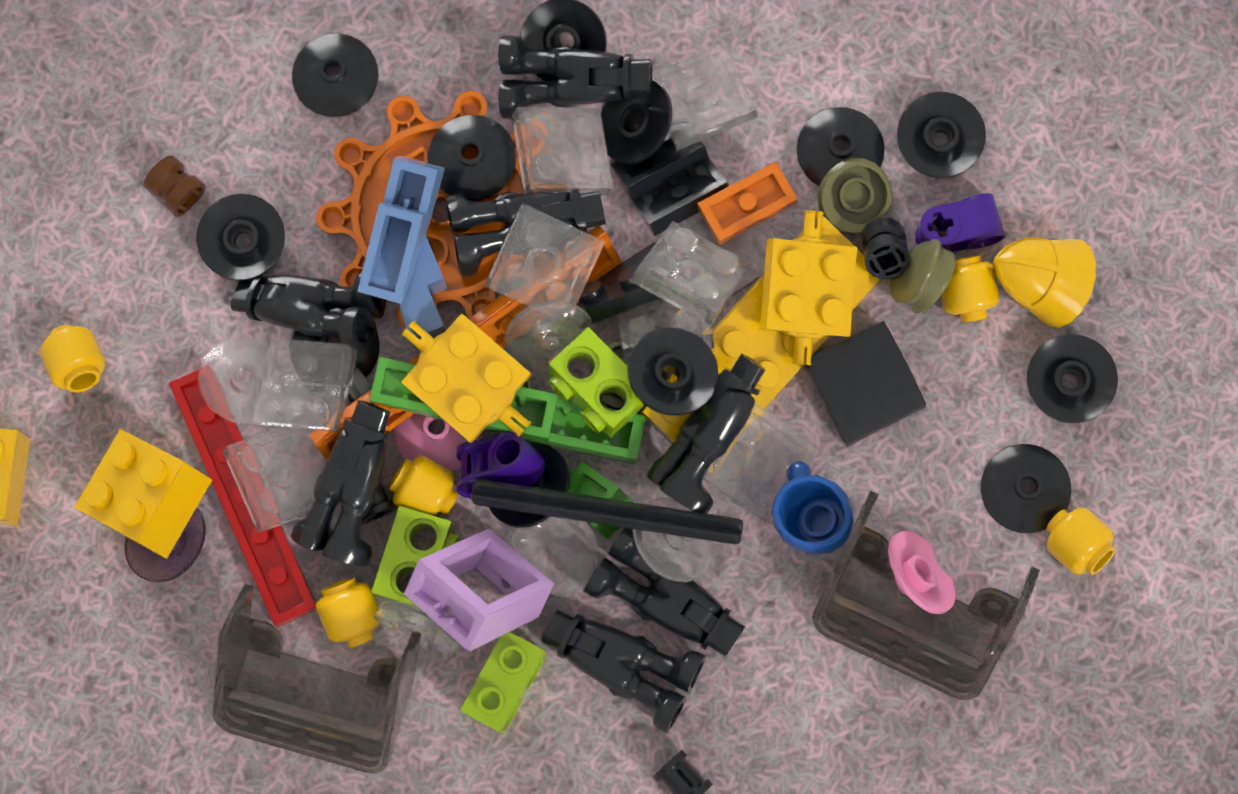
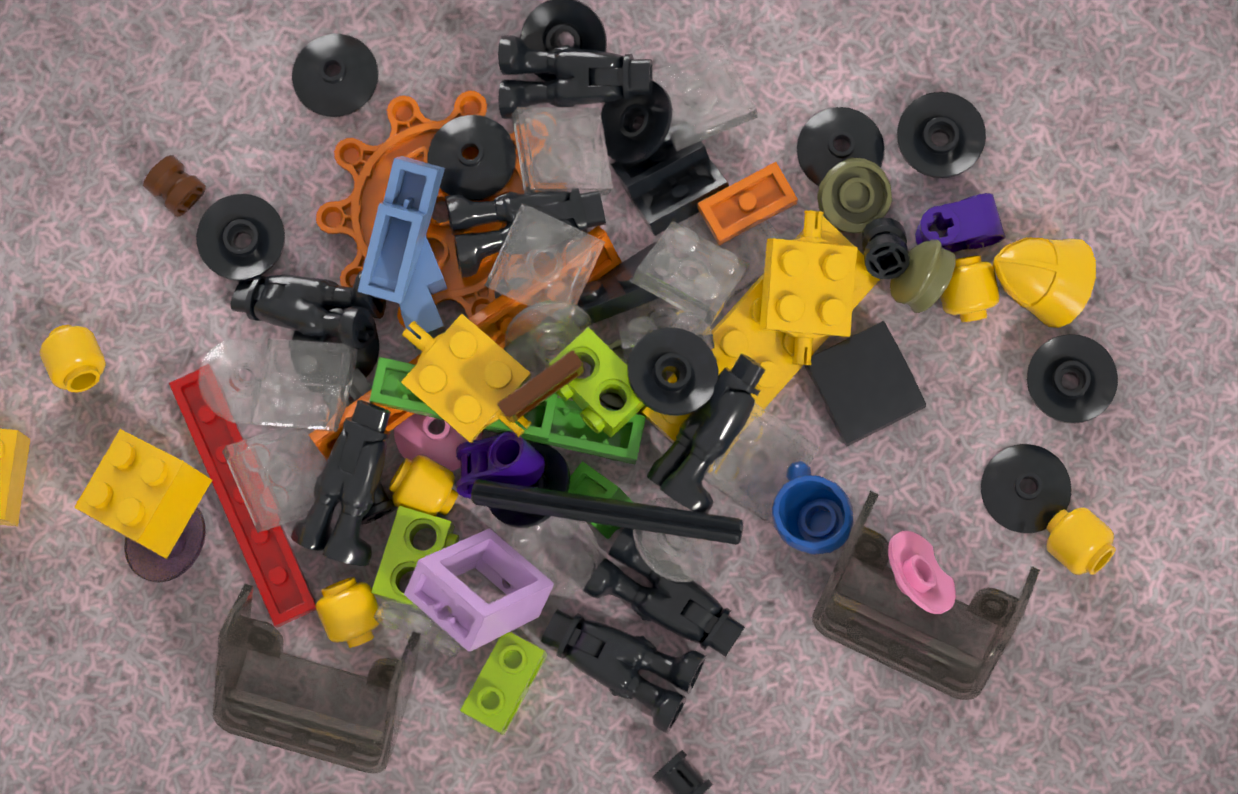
none -> reddish brown tile [497,350,585,423]

